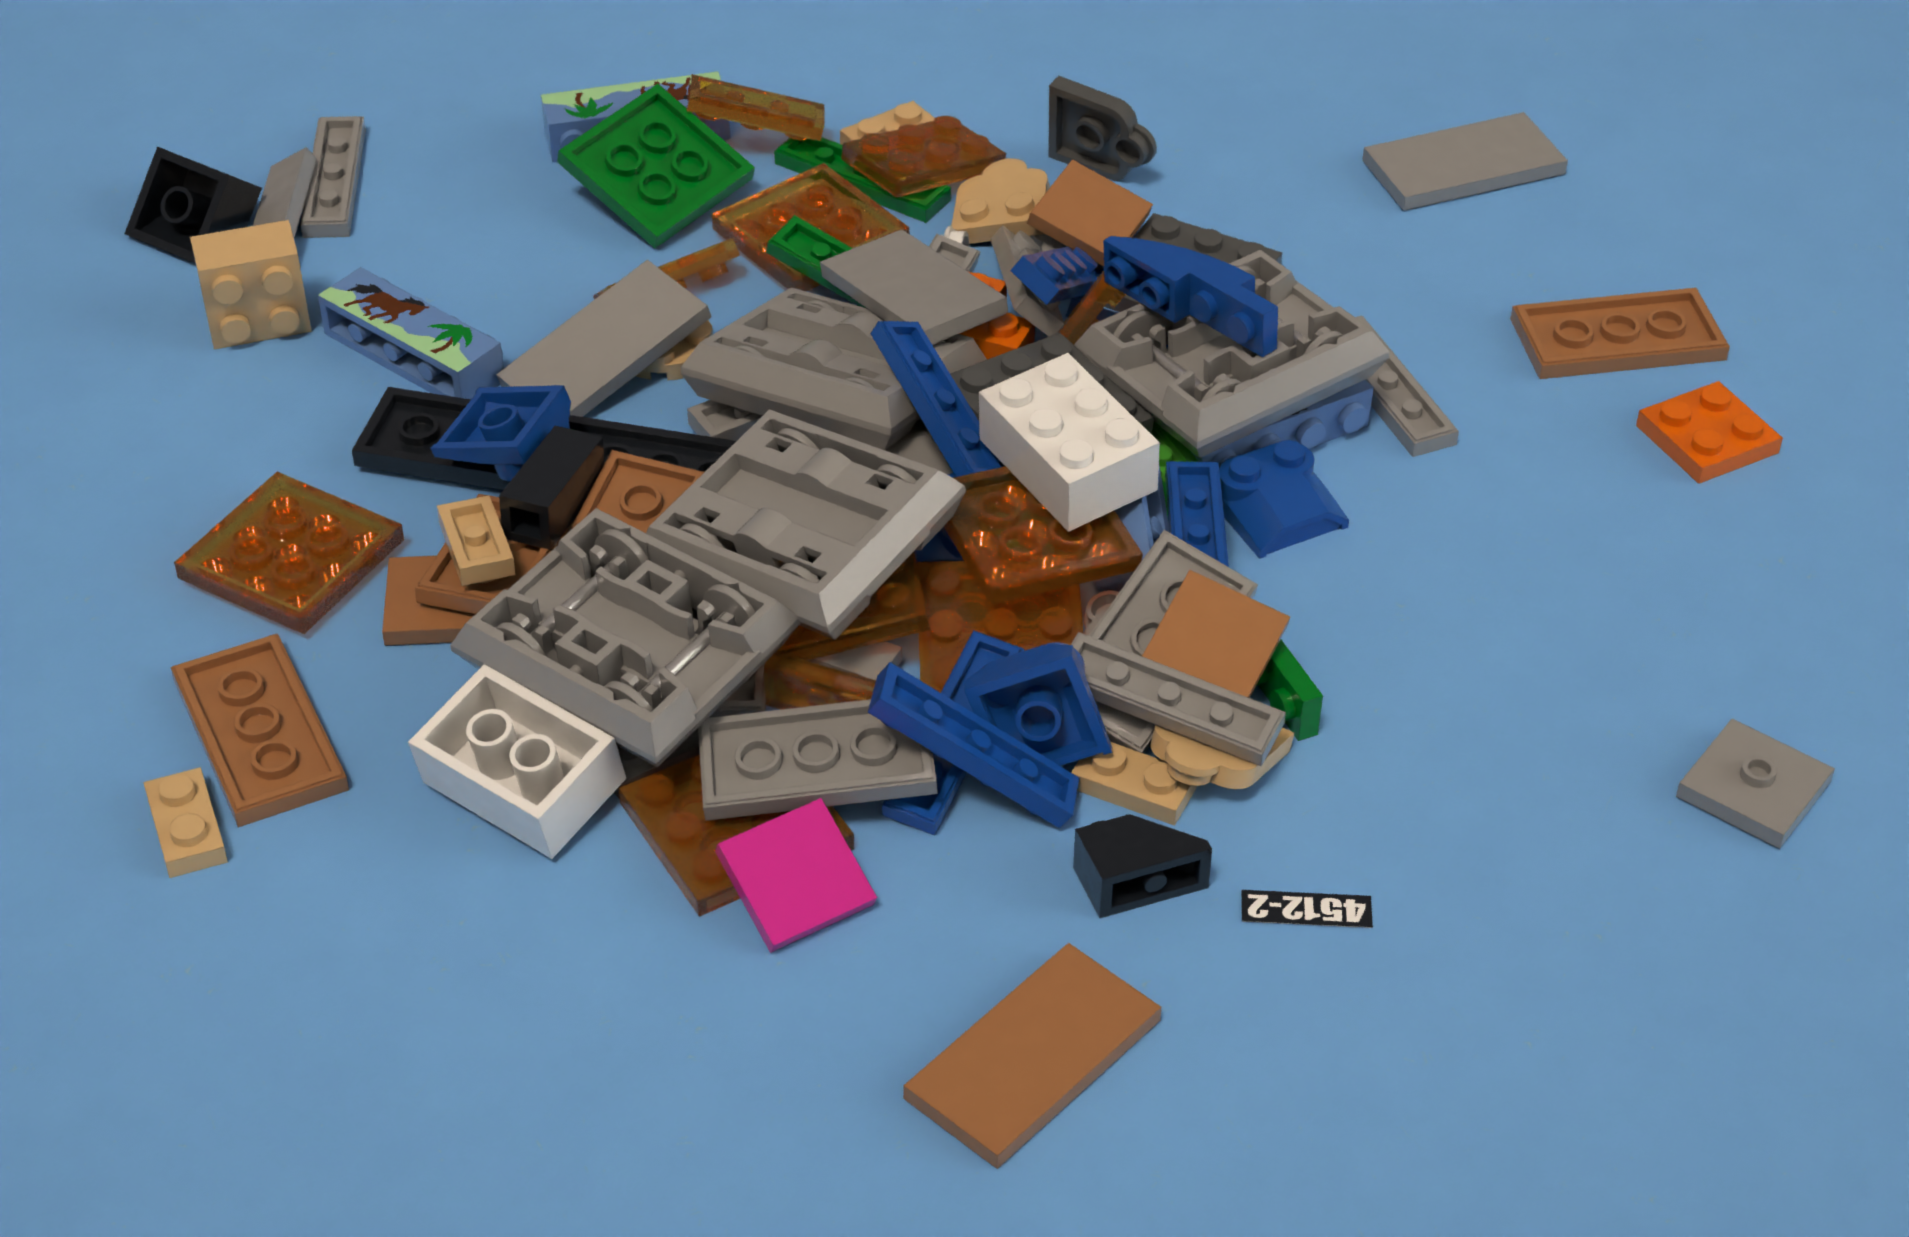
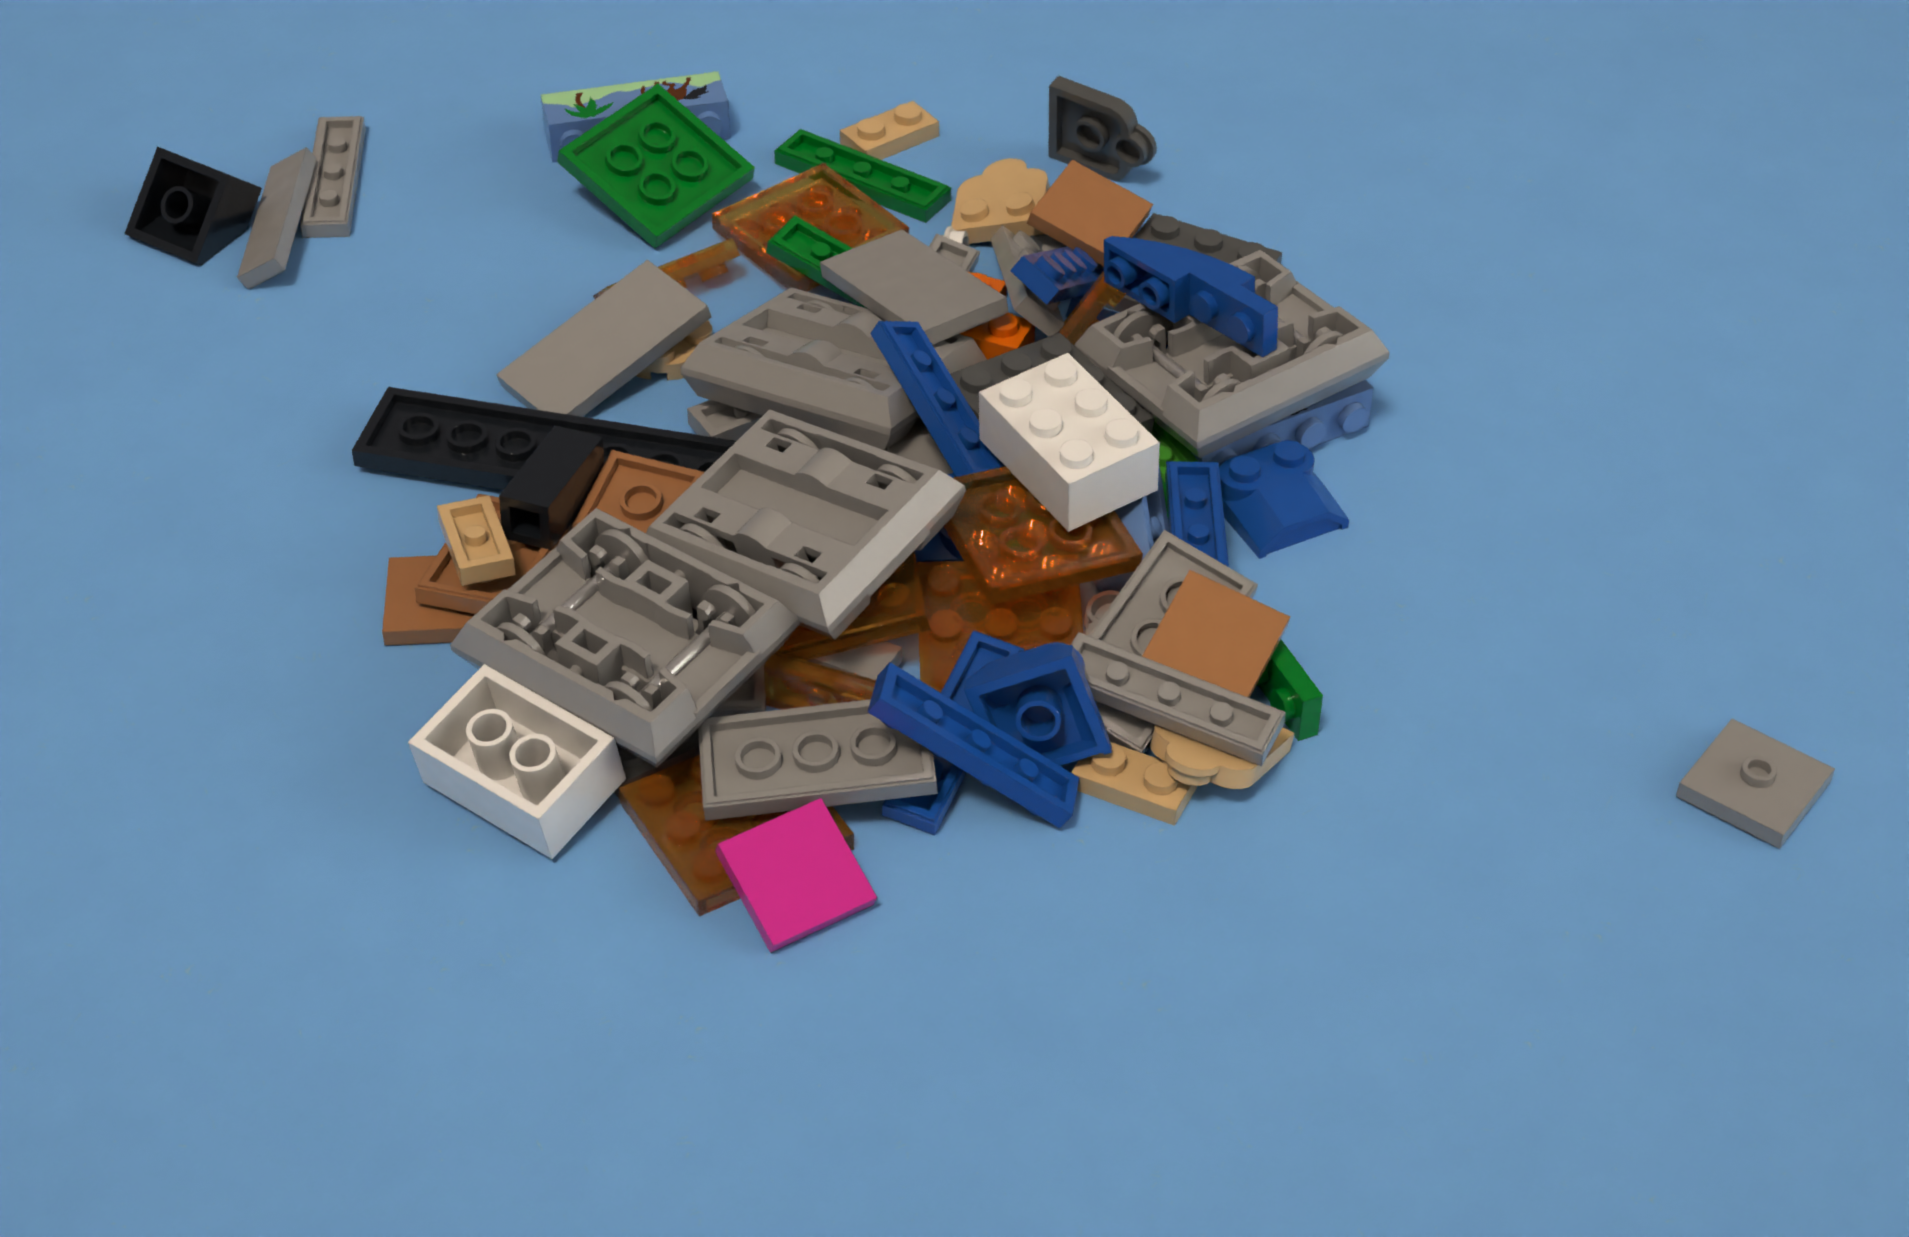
tan plate [143,767,228,878] -> none
medium nougat tile [171,633,349,827] -> none
clear orange plate [174,472,404,634] -> none
tan brick [190,220,312,349] -> none
medium blue brick [318,267,504,399] -> none
blue slope [431,385,571,481] -> none
clear orange plate [687,74,825,141] -> none
clear orange plate [841,116,1006,198] -> none
medium nougat tile [903,943,1162,1169] -> none
black slope [1073,814,1212,918] -> none
black sticker [1241,890,1373,928] -> none
light grey tile [1355,316,1459,457] -> none
light grey tile [1362,112,1568,211] -> none
medium nougat tile [1510,288,1730,379] -> none
orange plate [1636,381,1783,484] -> none

